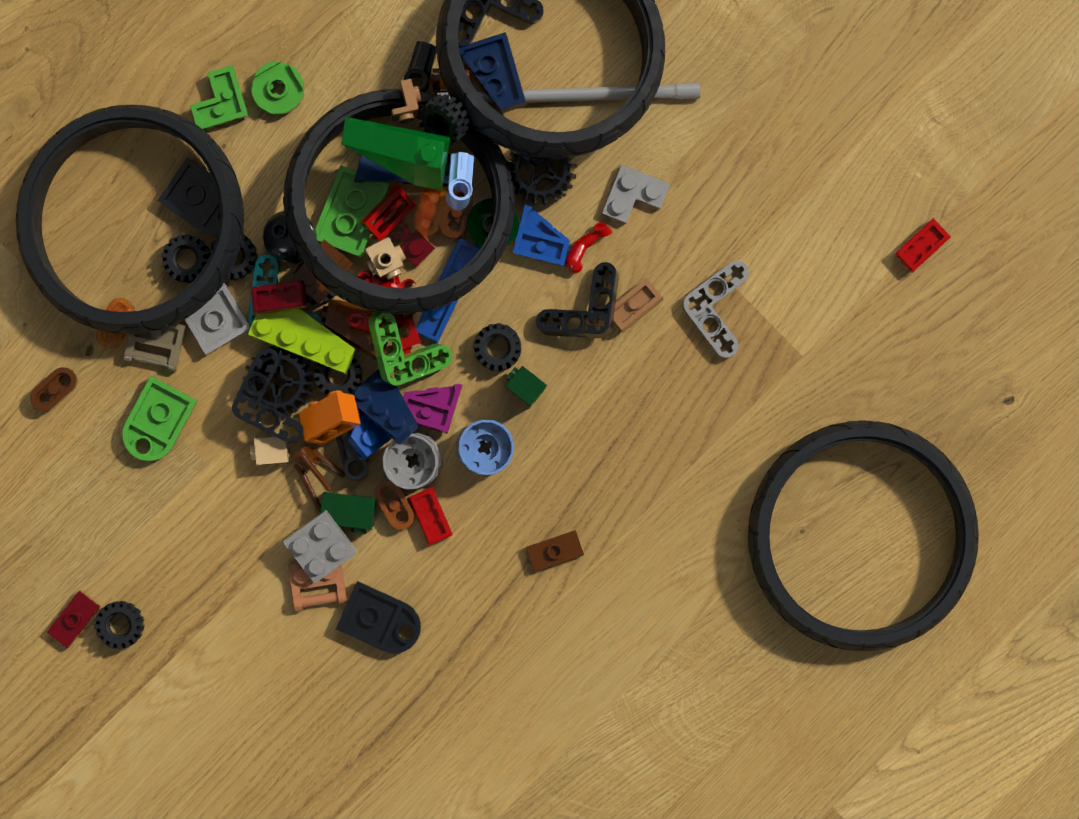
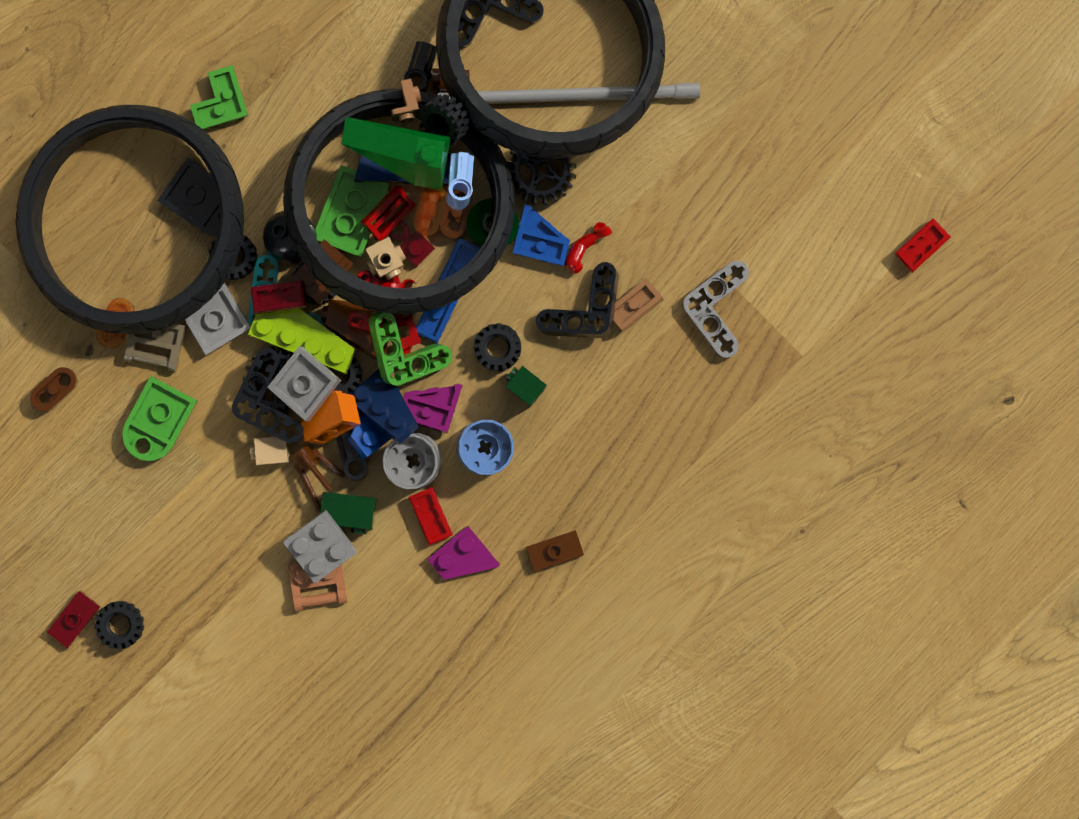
black tyre [161,234,210,283] -> none
bright green plate [251,62,304,115] -> none
black plate [336,581,421,653] -> none
dark orange plate [375,480,414,530] -> none
dark blue wing [459,32,527,113] -> none
light grey plate [602,165,670,224] -> none
black tyre [748,420,979,651] -> none
none -> light grey plate [267,346,341,421]
none -> magenta wing [427,526,500,580]

